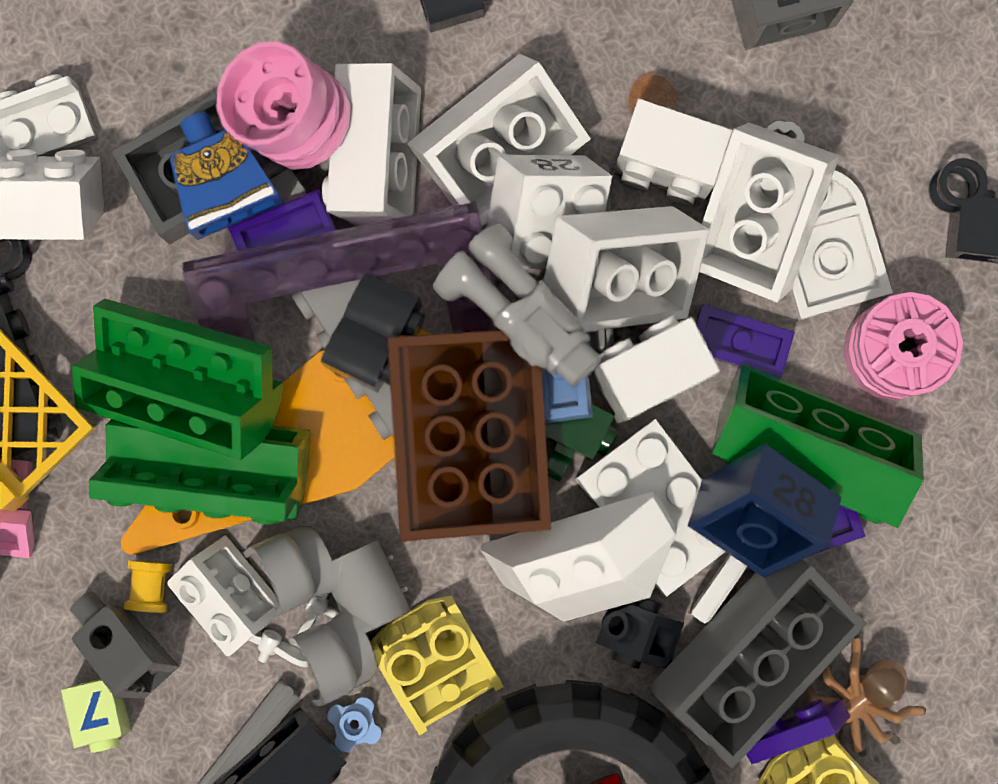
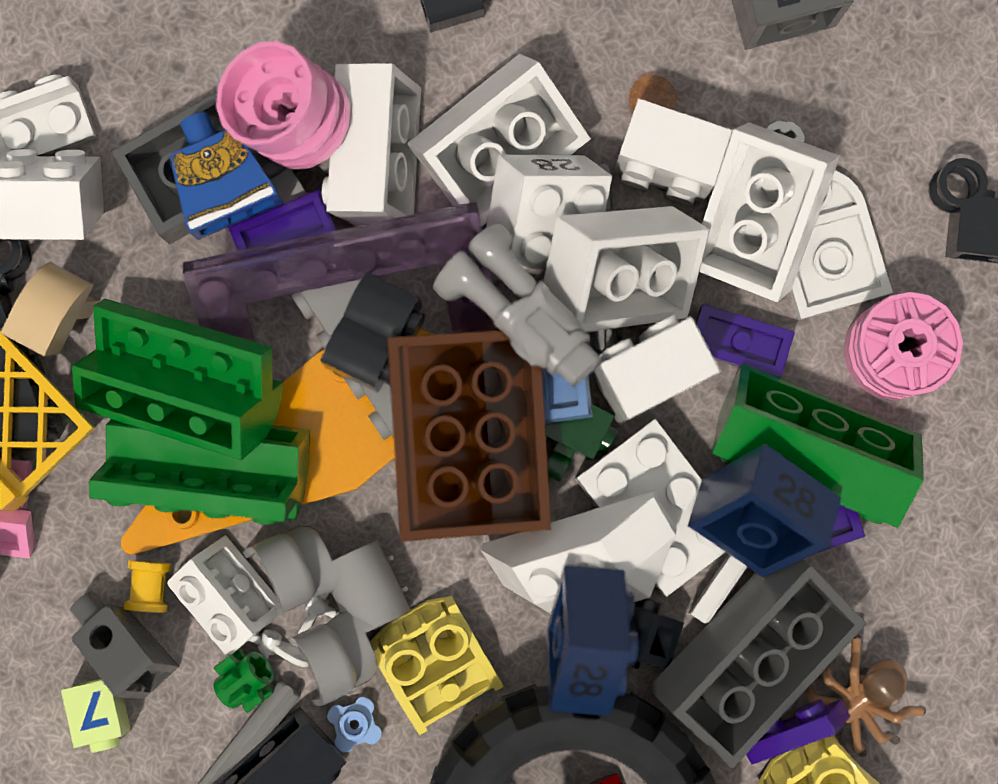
none -> tan brick [0,262,99,356]
none -> green gear [213,648,274,713]
none -> dark blue brick [546,564,638,716]

